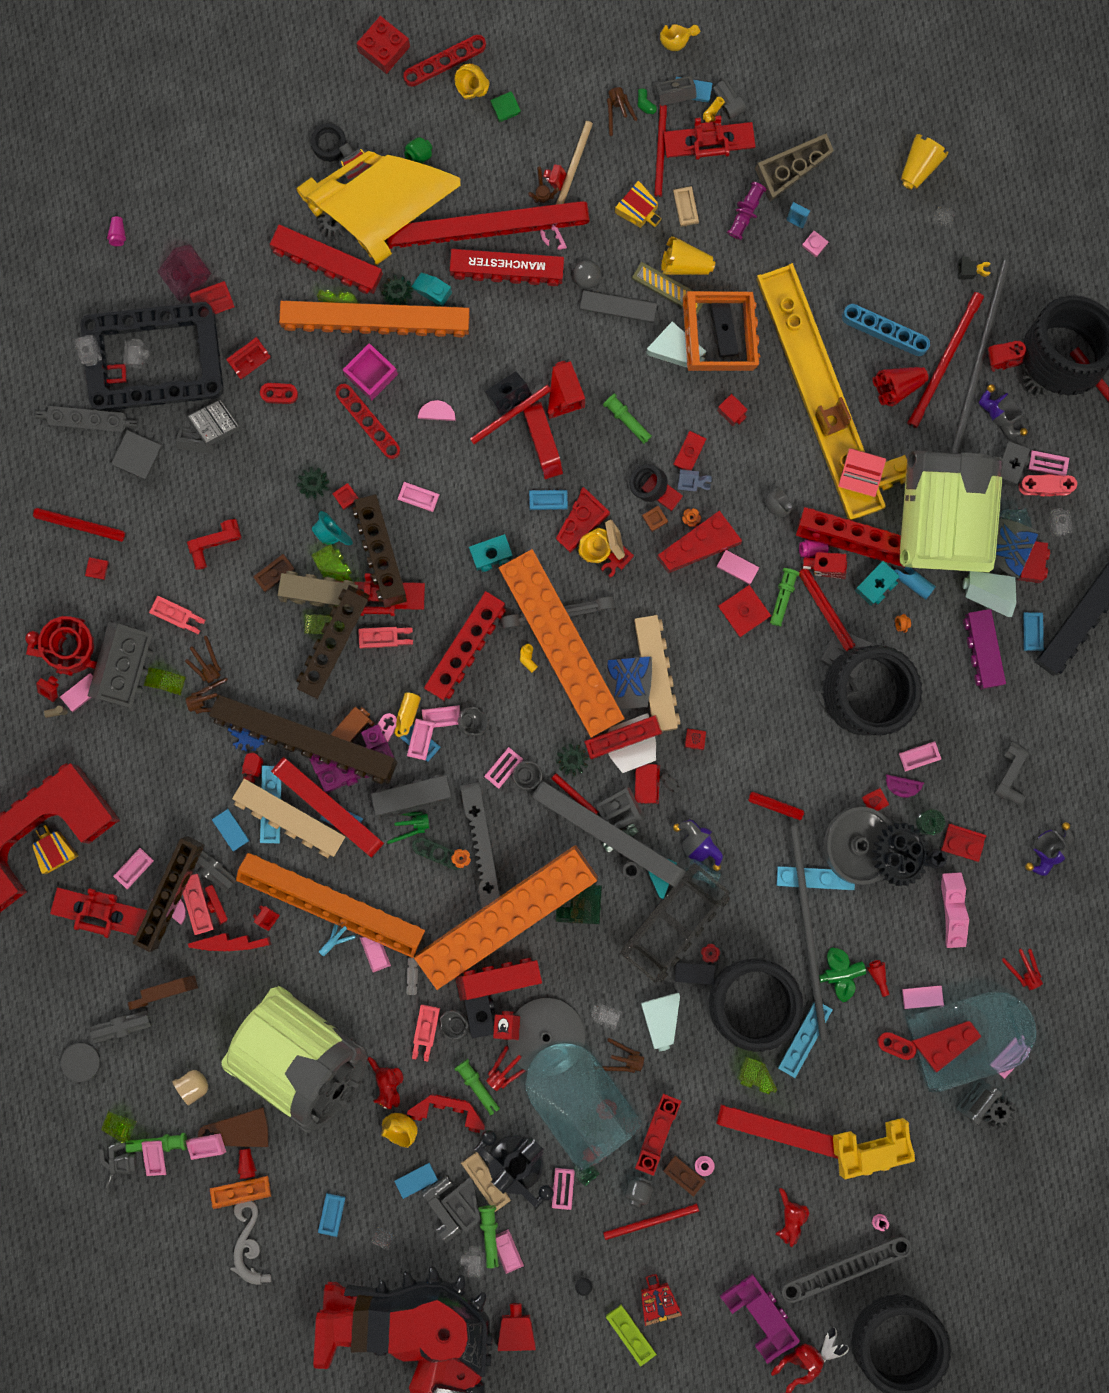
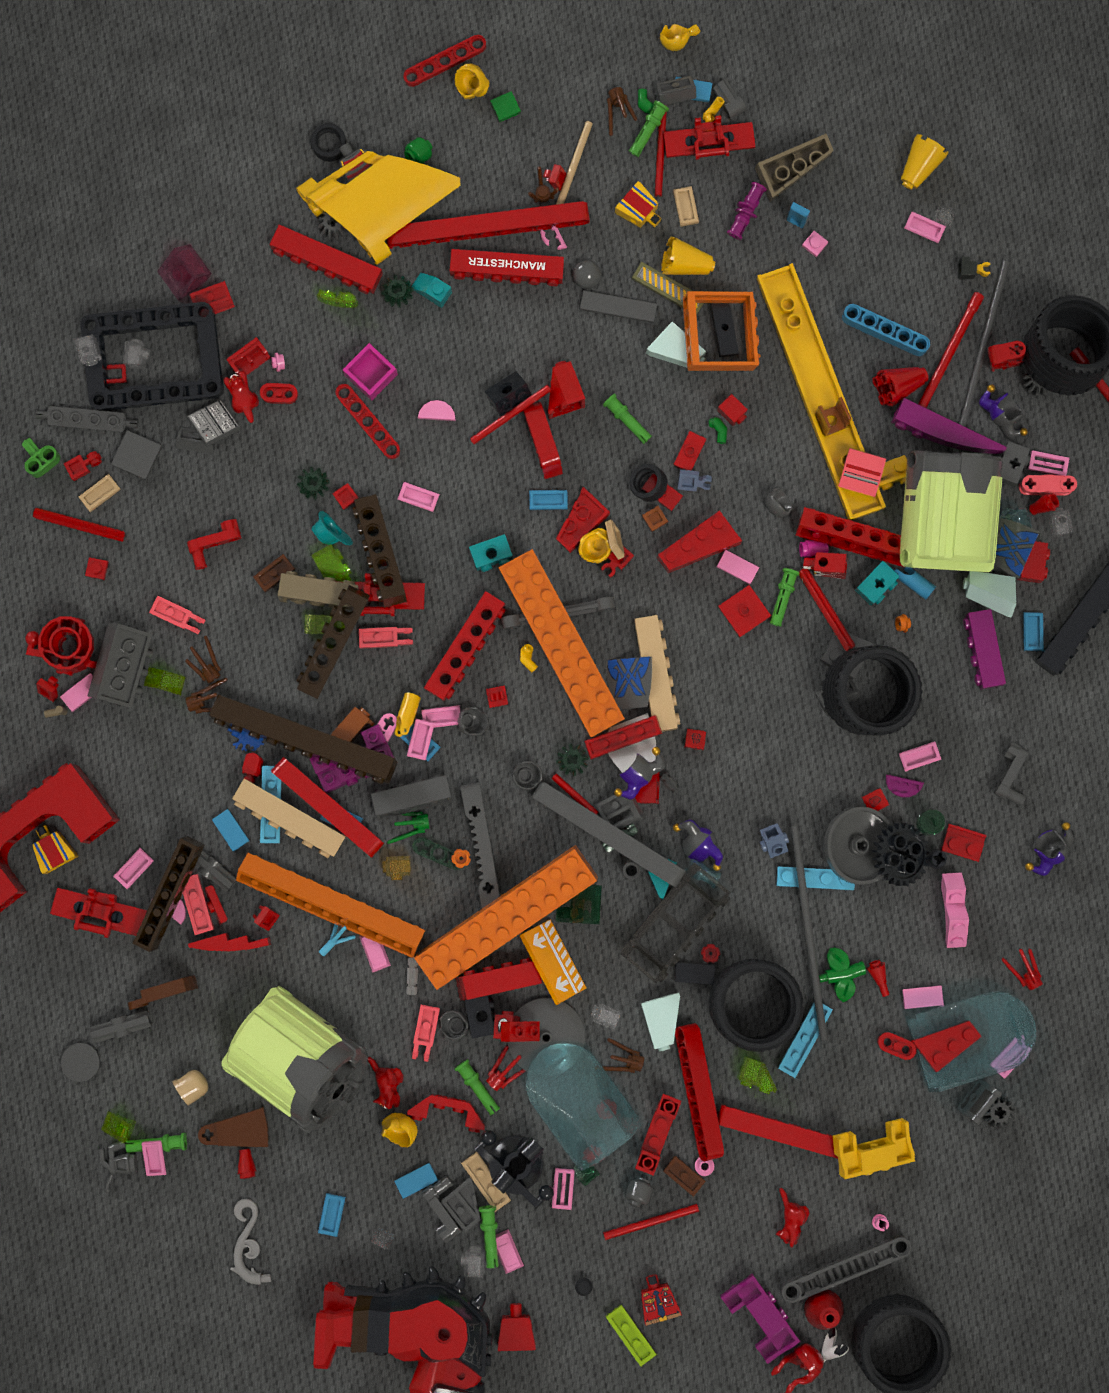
dark pink cone [107,216,126,246] -> none
bright pink tile [185,1133,226,1160] -> none
orange tile [210,1176,272,1209] -> none
orange brick [279,301,470,337] -> none
red brick [356,16,410,74] -> none
bright pink tile [484,747,523,789] -> none
orange plate [682,508,701,527] -> none
red axle [748,792,804,820] -> none
none -> bright green beam [22,438,60,478]
none -> red plate [64,451,102,481]
none -> tan tile [78,474,121,512]
none -> red animal [223,371,259,423]
none -> bright pink plate [271,353,285,372]
none -> clear yellow brick [383,856,411,880]
none -> red tile [486,686,508,708]
none -> red piece [501,1021,540,1042]
none -> light orange tile [519,919,586,1005]
none -> piece [614,747,666,800]
none -> bright green pin [629,100,669,157]
none -> red beam [675,1023,724,1162]
none -> green arm [708,417,727,444]
none -> sand blue brick [759,823,789,858]
none -> red cone [804,1290,844,1330]
none -> magenta slope [891,398,1007,454]
none -> bright pink tile [904,212,946,243]
none -> red cone [1029,493,1059,515]

